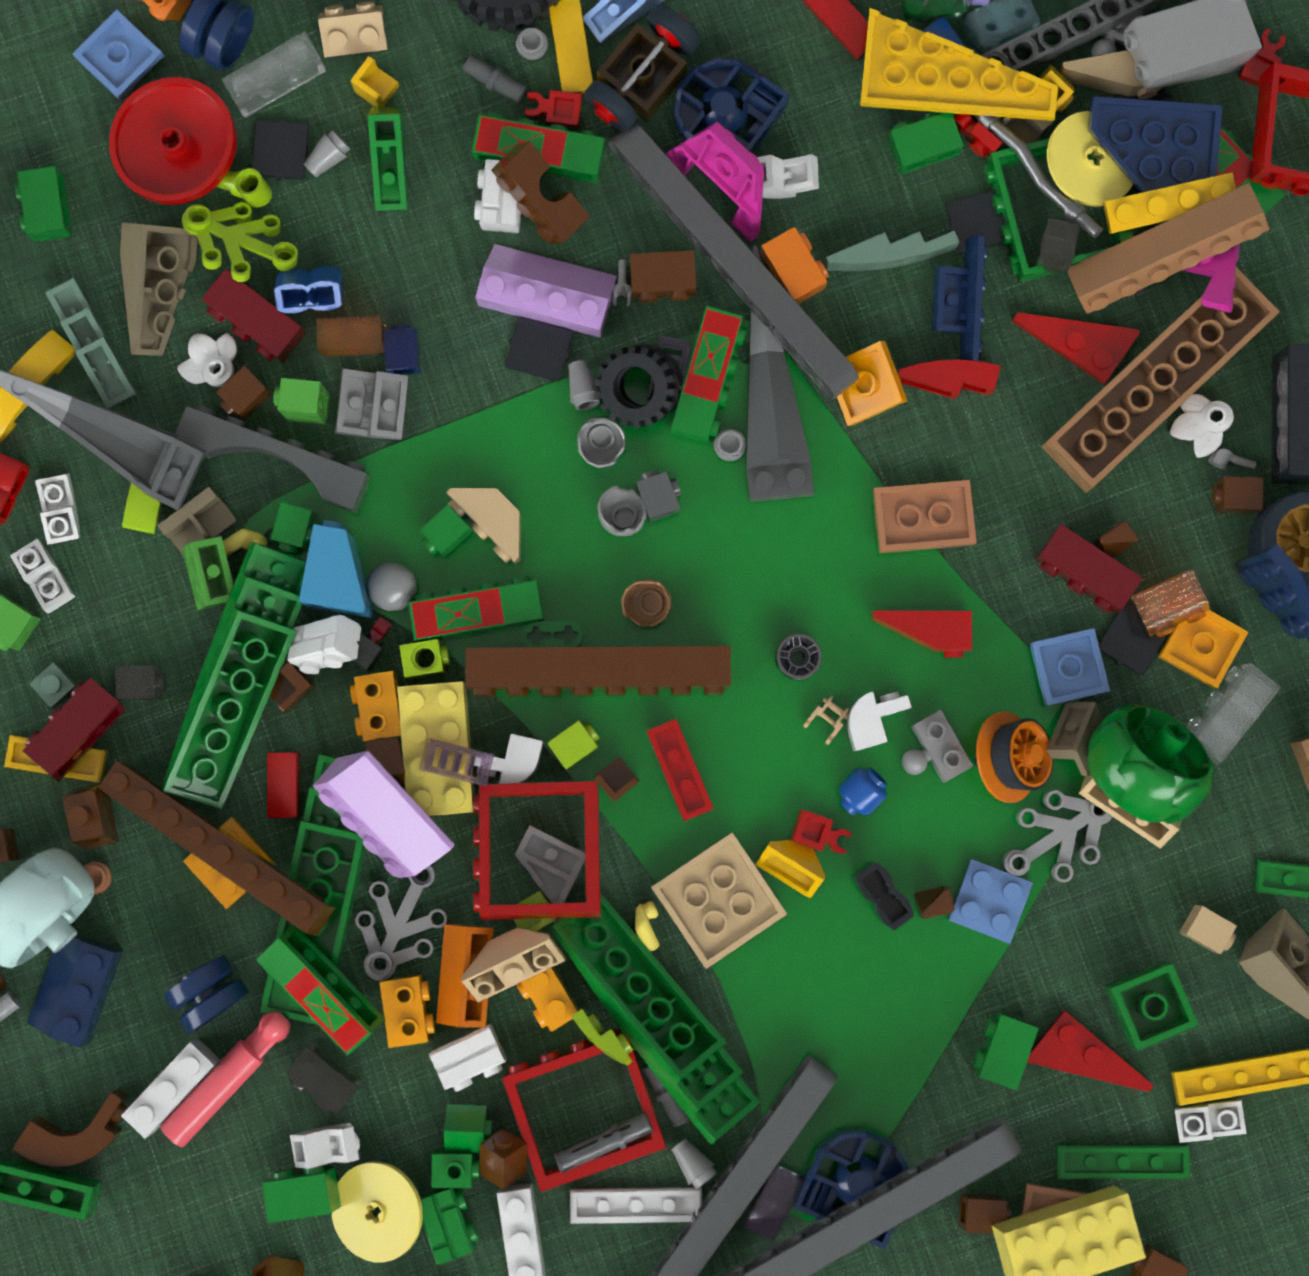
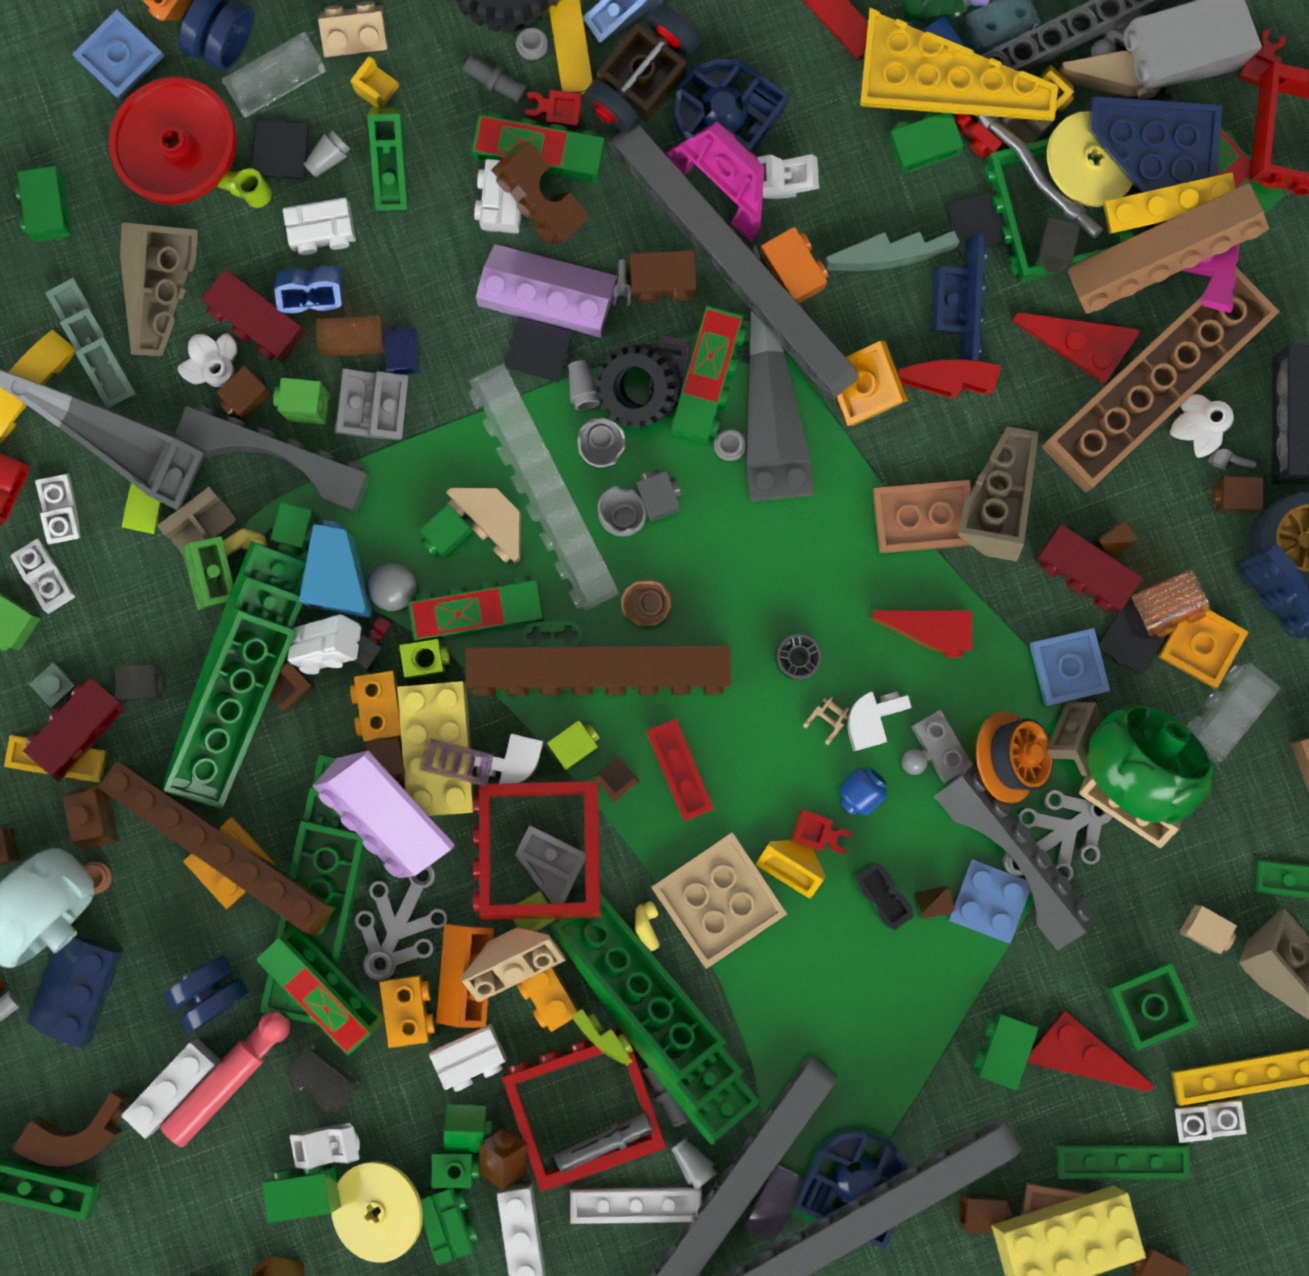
lime plant [182,202,298,282] -> none
red slope [267,752,300,818] -> none
none -> white brick [283,197,356,255]
none -> clear brick [468,363,620,613]
none -> dark grey arch [934,765,1096,951]
none -> dark tan wedge [958,426,1039,562]

